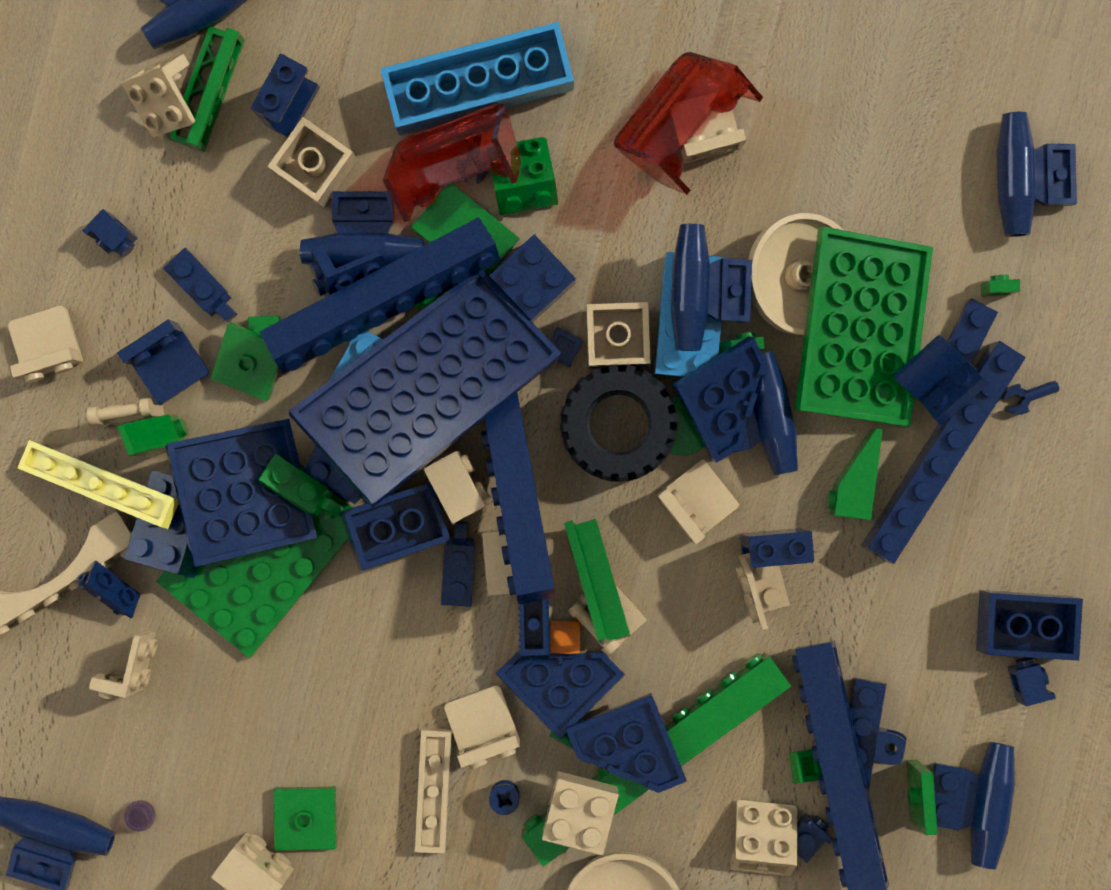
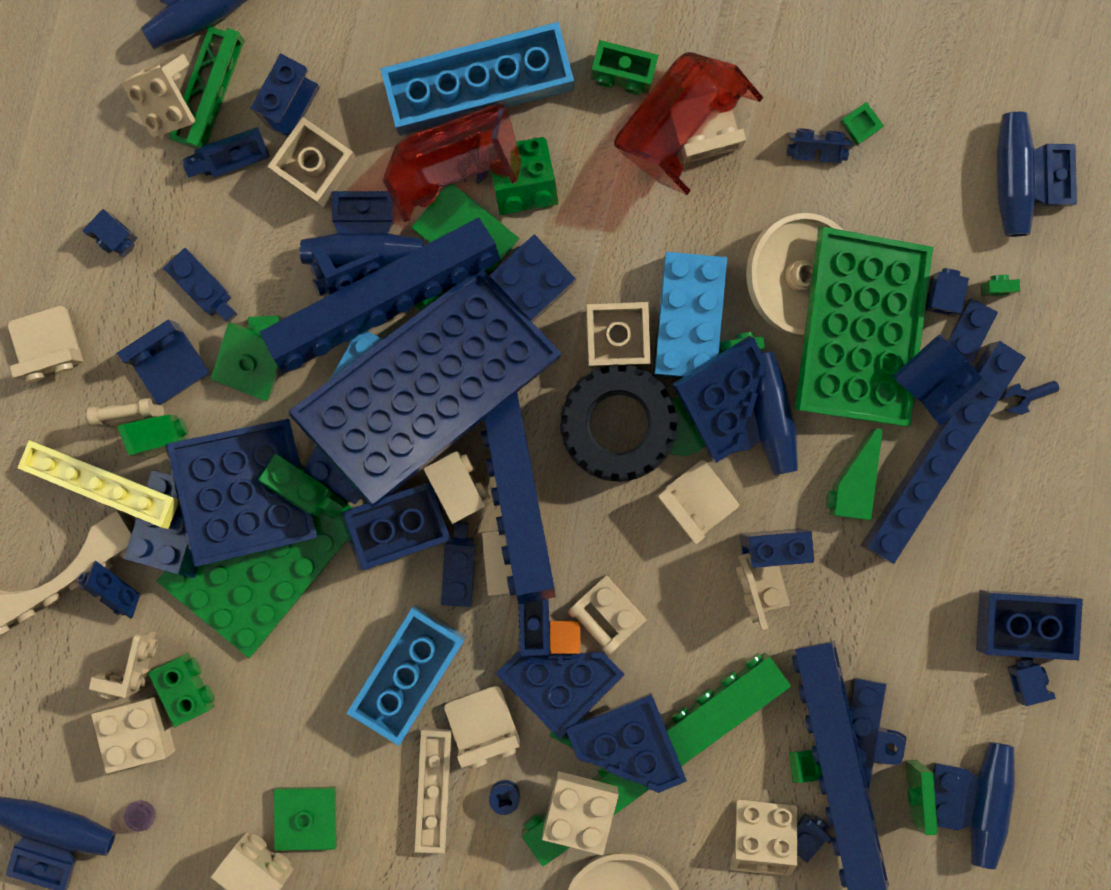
dark blue tile [550,327,584,368] -> none
green fence [564,519,631,645] -> none
dark blue plate [671,224,752,351] -> none
none -> tan brick [91,694,175,774]
none -> green brick [148,653,215,728]
none -> dark blue hinge [183,127,270,178]
none -> dark azure brick [346,605,466,746]
none -> green brick [591,40,659,95]
none -> dark blue hinge [787,128,852,164]
none -> green plate [840,102,884,146]
none -> dark blue brick [925,268,969,317]

